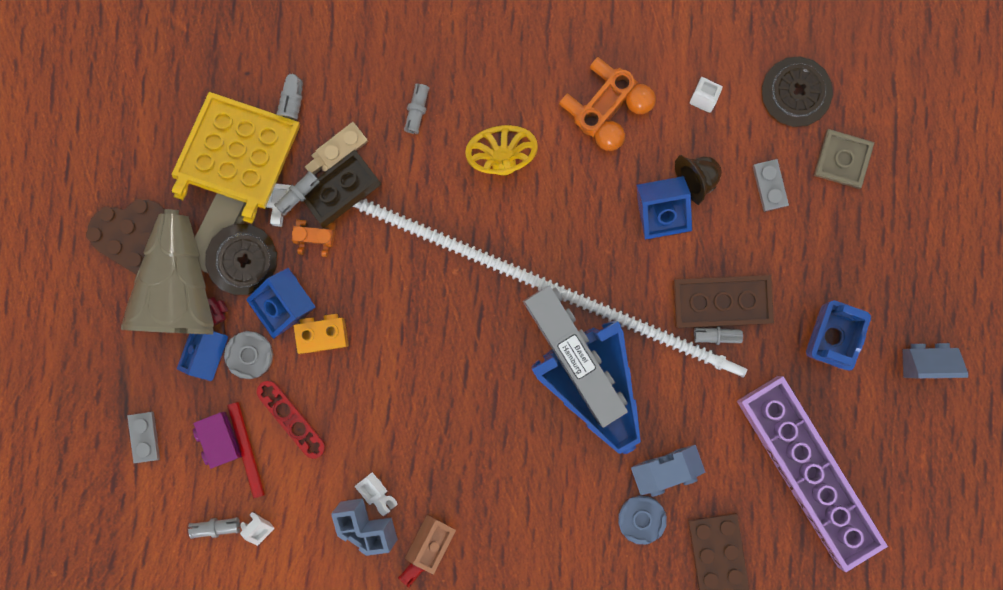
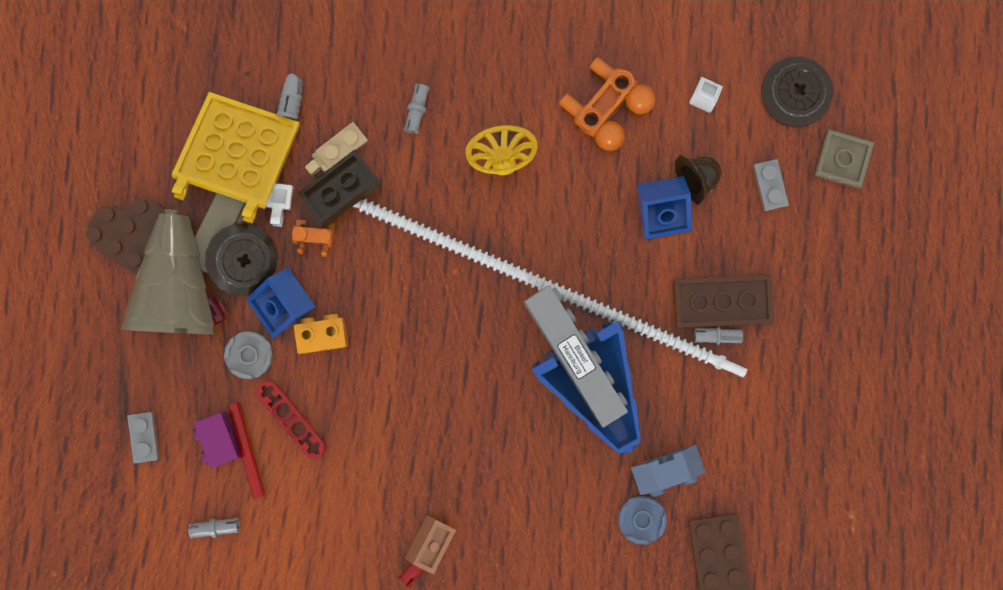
blue panel [177,331,228,381] -> none
white tile [240,512,275,546] -> none
light grey pin [274,171,320,216] -> none
sand blue brick [331,498,398,556] -> none
white plate [355,472,398,516] -> none
lavender brick [737,376,888,572] -> none
blue piece [806,300,871,371] -> none
sand blue slope [903,343,968,378] -> none

